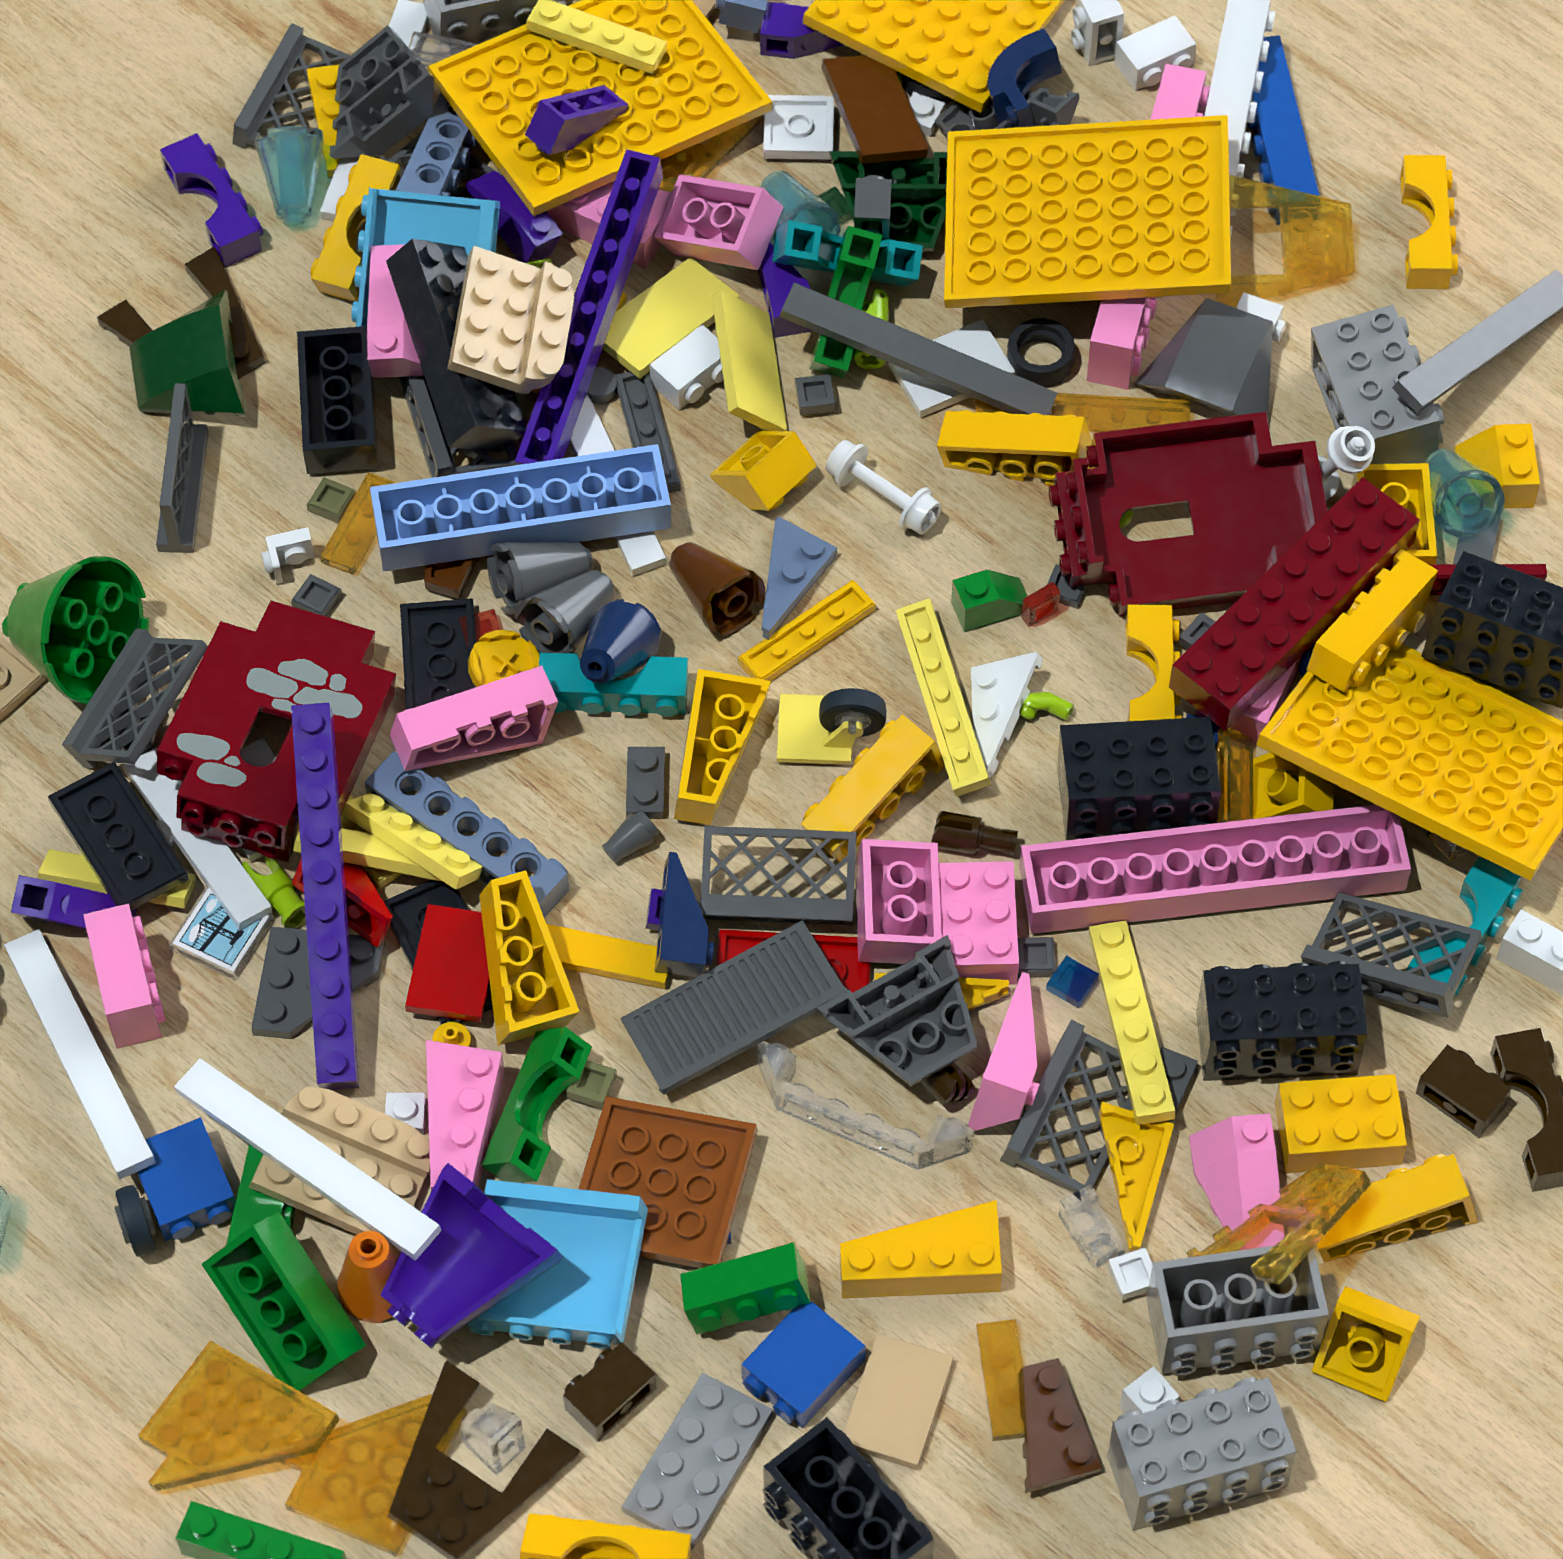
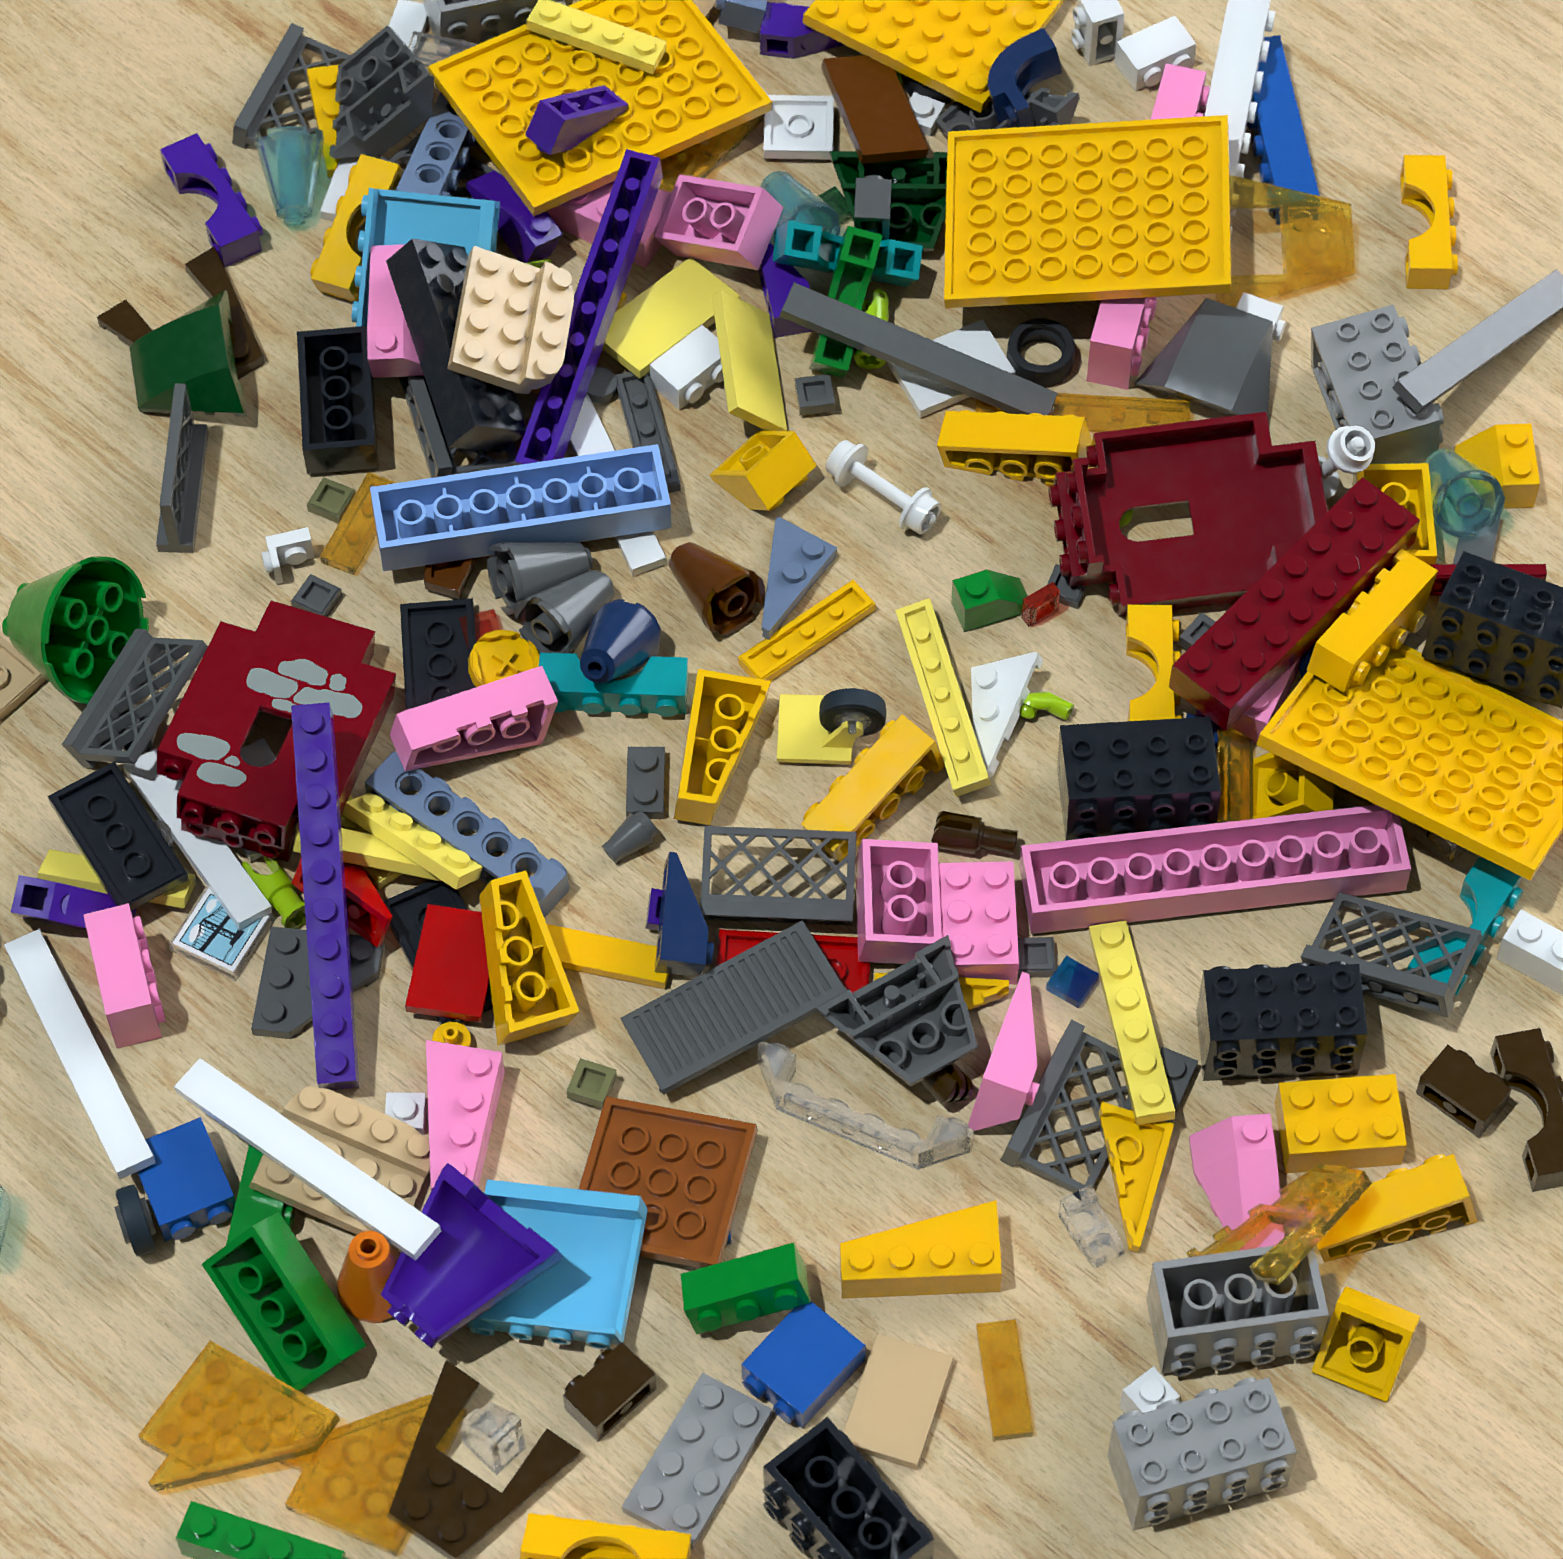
green arch [481,1027,592,1183] -> none
reddish brown wing [1018,1358,1102,1493] -> none
white plate [1107,1248,1152,1301] -> none

